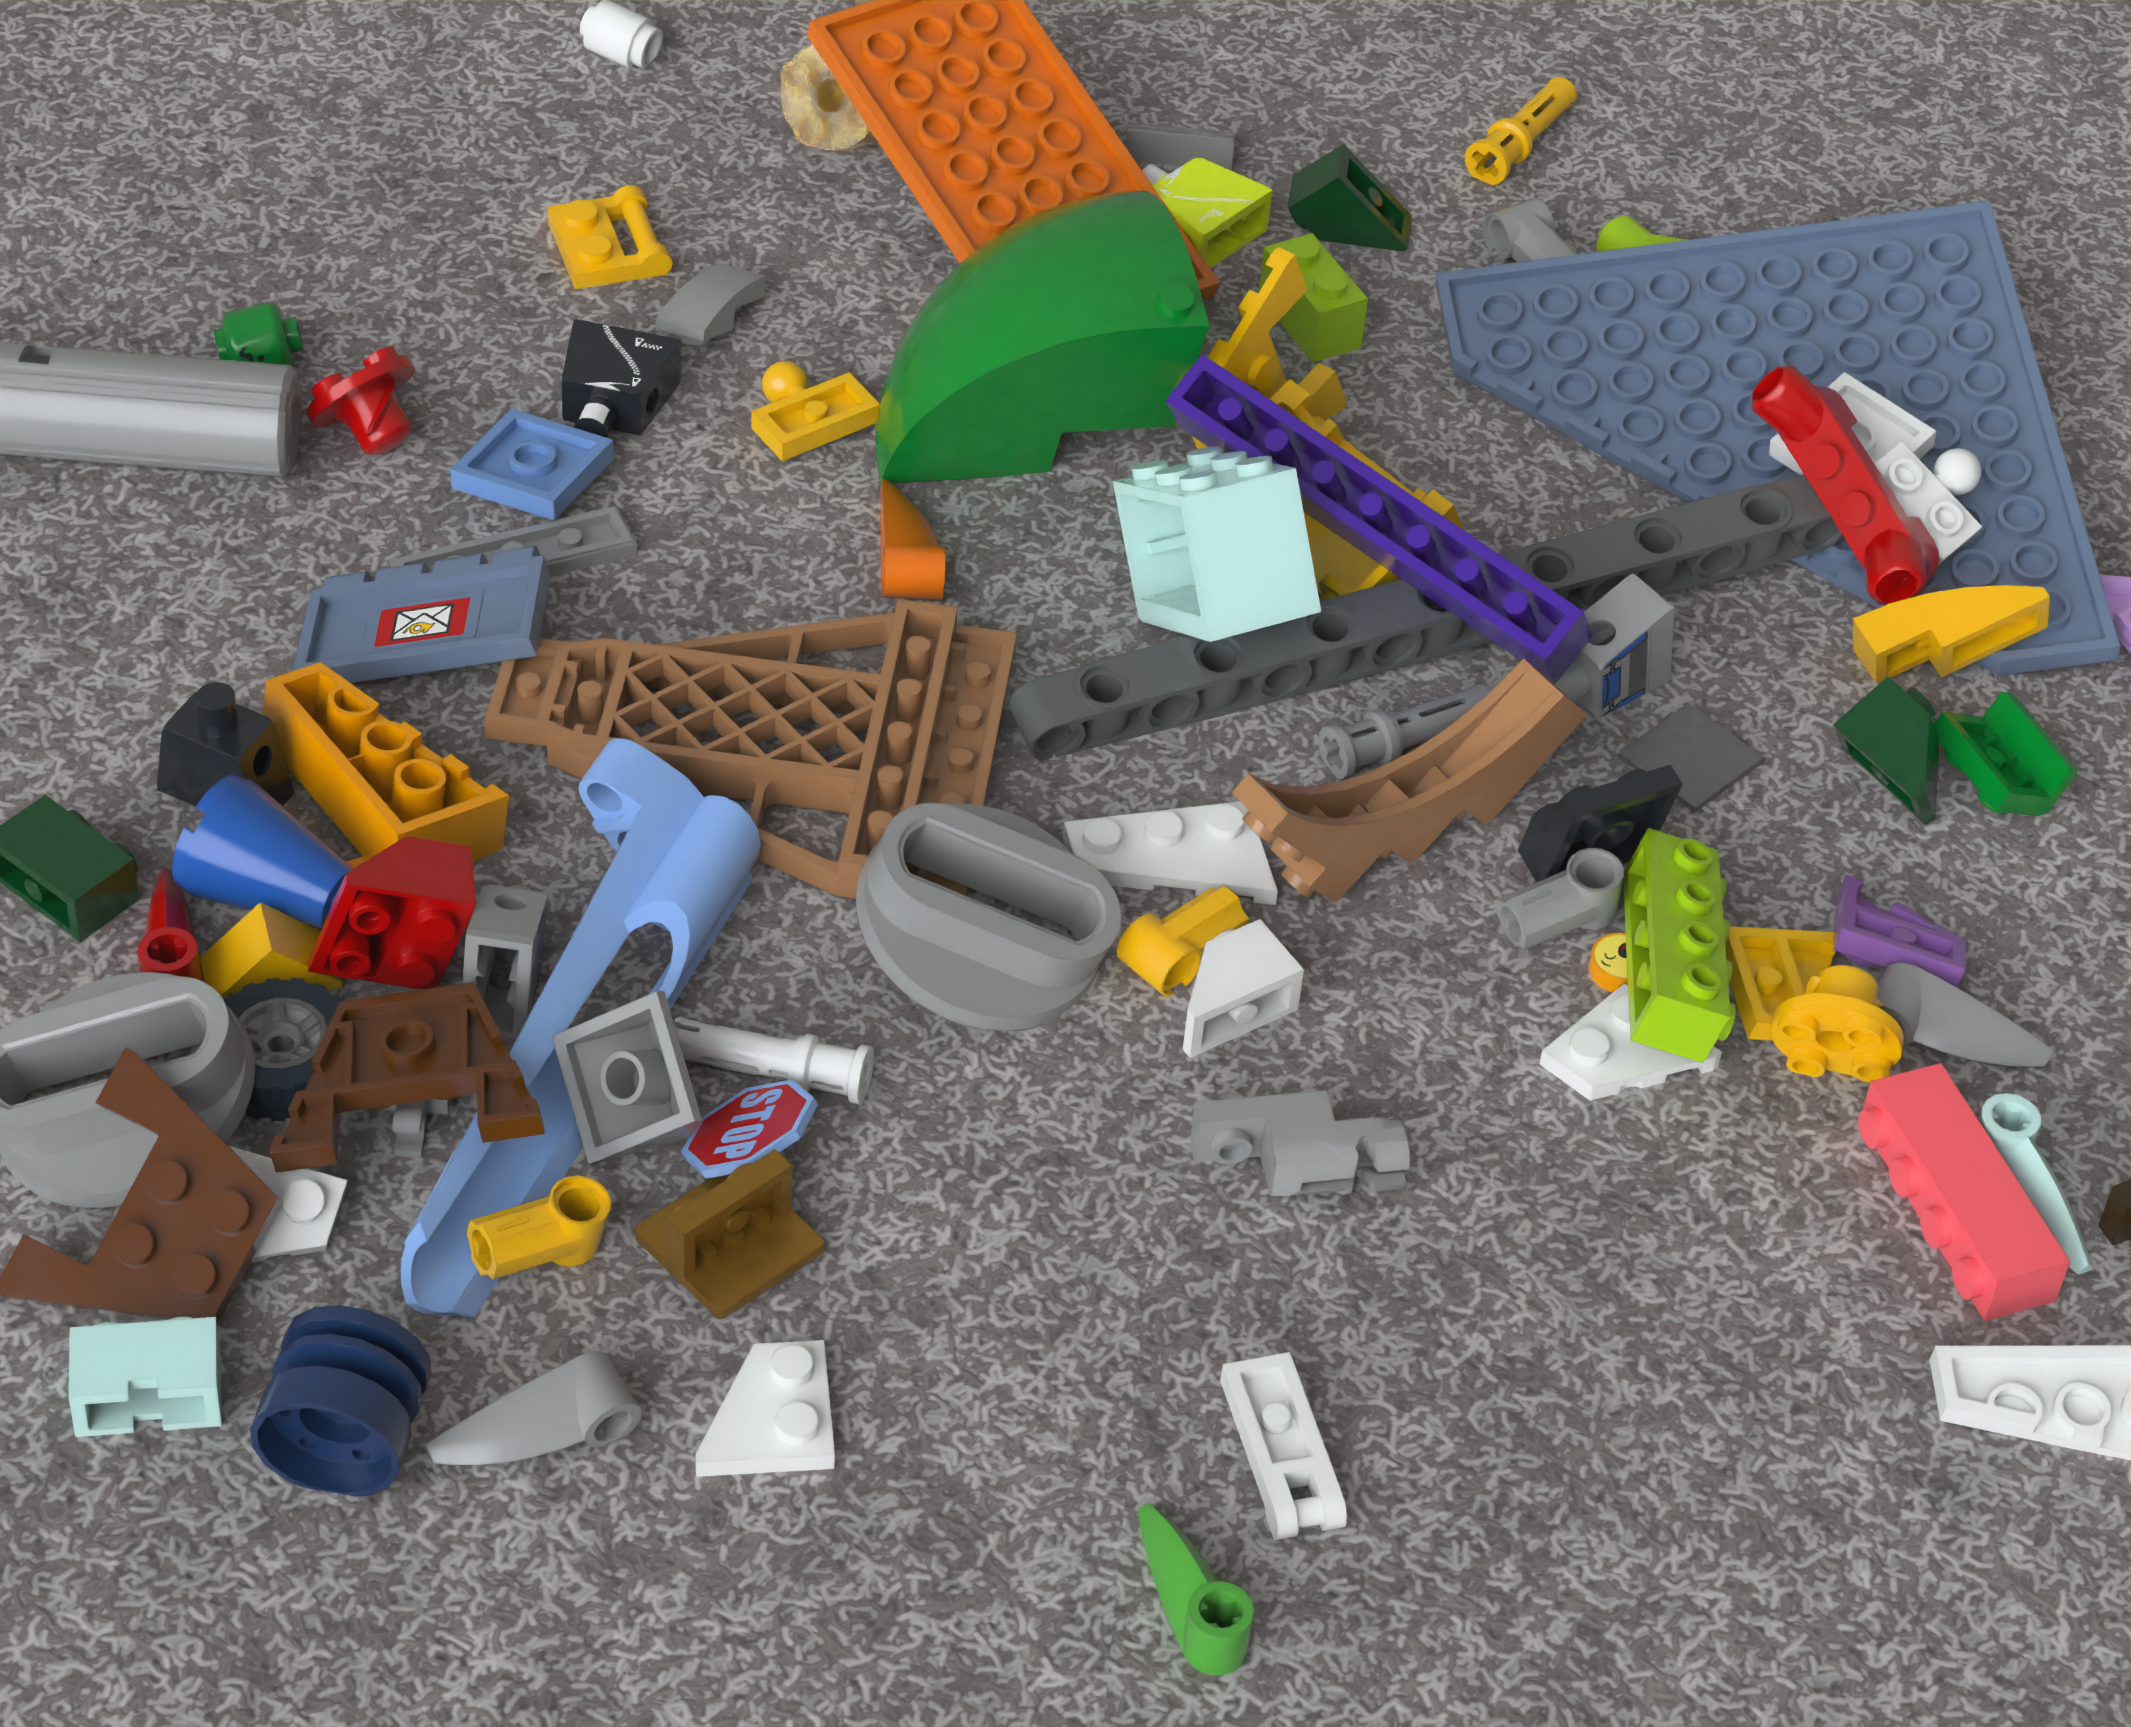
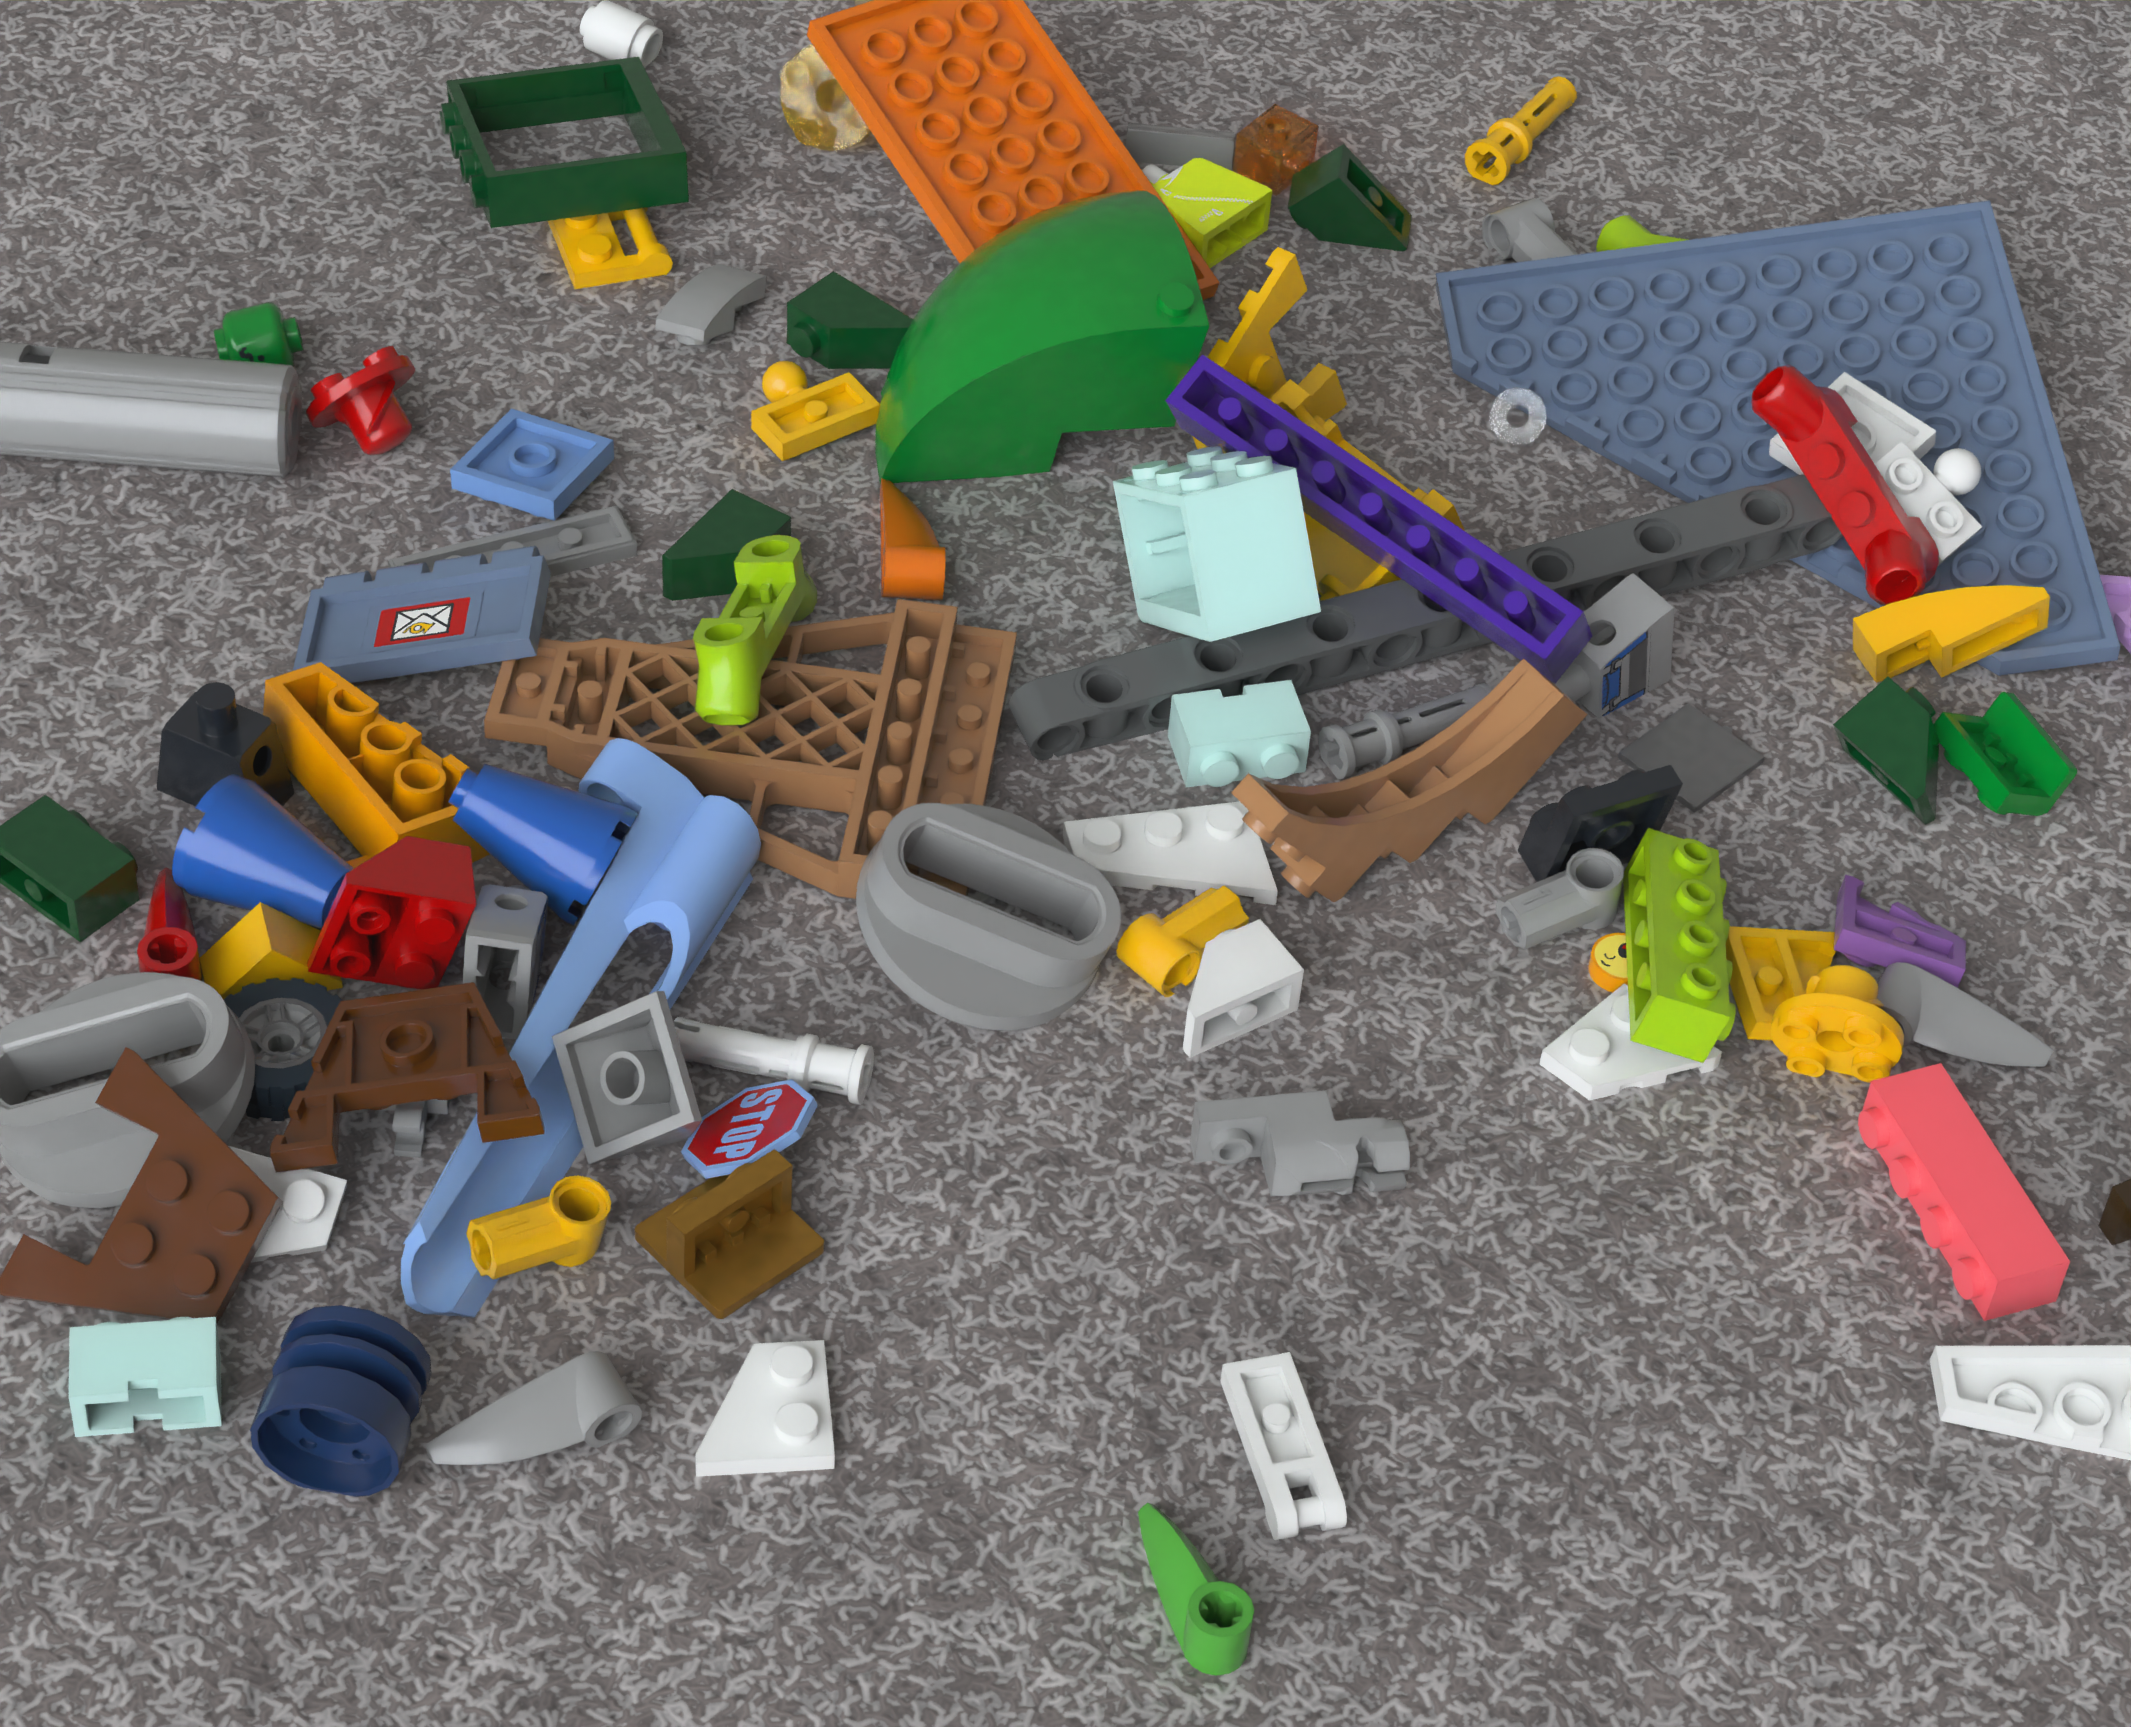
black torso [562,319,681,438] -> none
lime brick [1258,233,1368,362] -> none
light aqua piece [1978,1093,2093,1275] -> none
none -> dark green window [439,57,689,228]
none -> blue cone [448,764,638,926]
none -> dark green slope [662,489,791,601]
none -> lime plate [693,535,817,726]
none -> dark green slope [786,271,913,369]
none -> light aqua brick [1168,680,1311,787]
none -> clear orange brick [1233,104,1319,196]
none -> clear plate [1489,387,1547,445]

